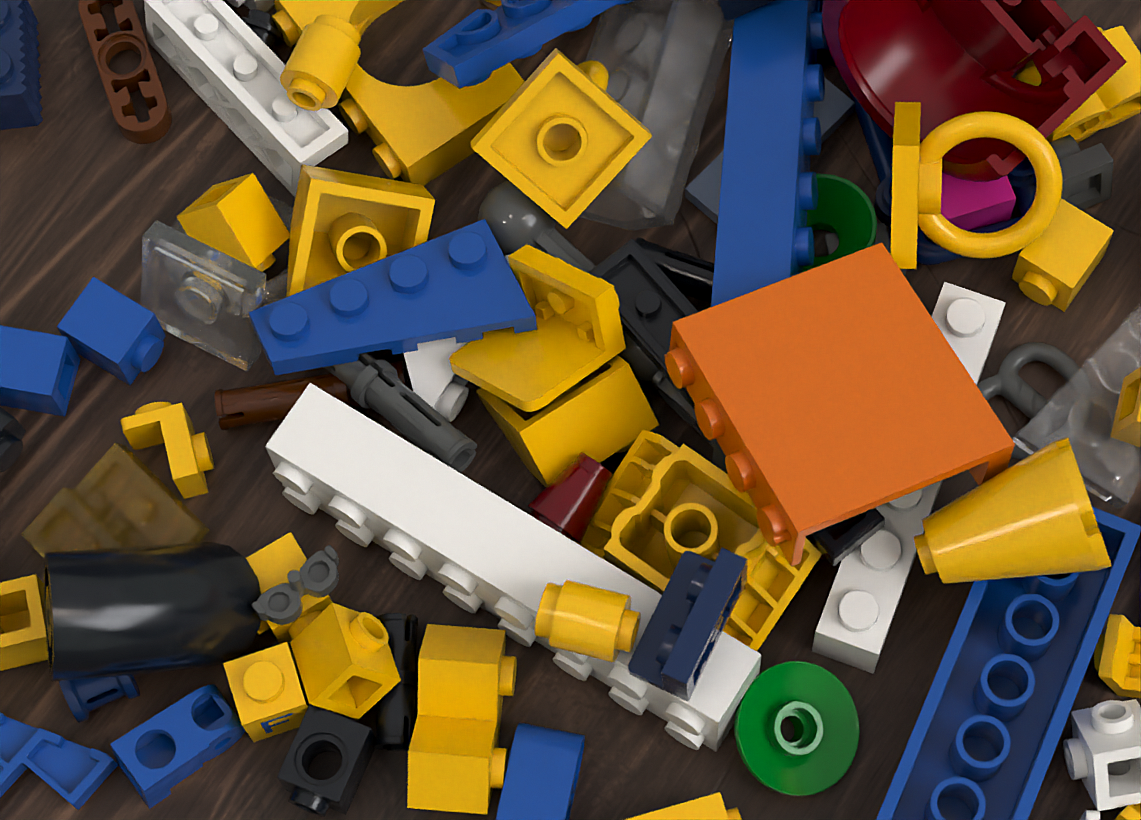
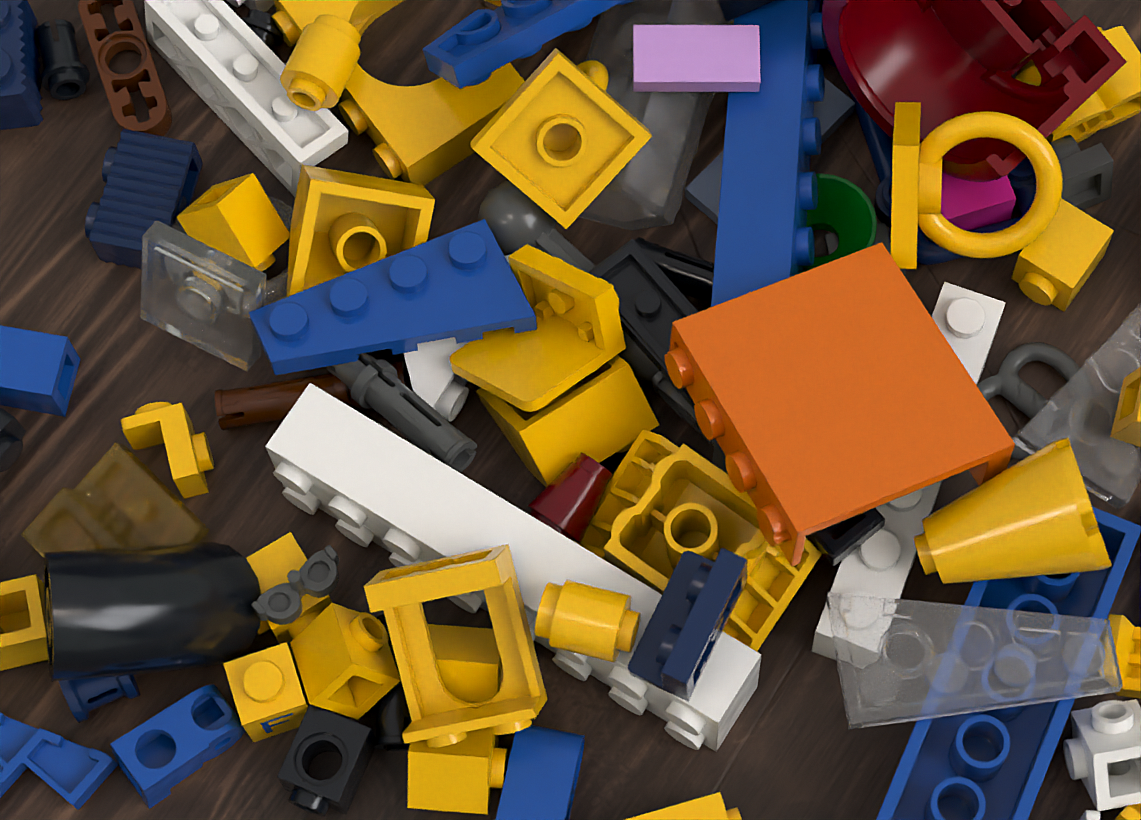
blue brick [57,277,166,385] -> none
green dish [734,661,860,796] -> none
none -> black pin [36,19,90,100]
none -> dark blue brick [85,129,203,275]
none -> yellow panel [364,544,547,748]
none -> lavender tile [633,25,761,92]
none -> clear wing [826,592,1123,730]

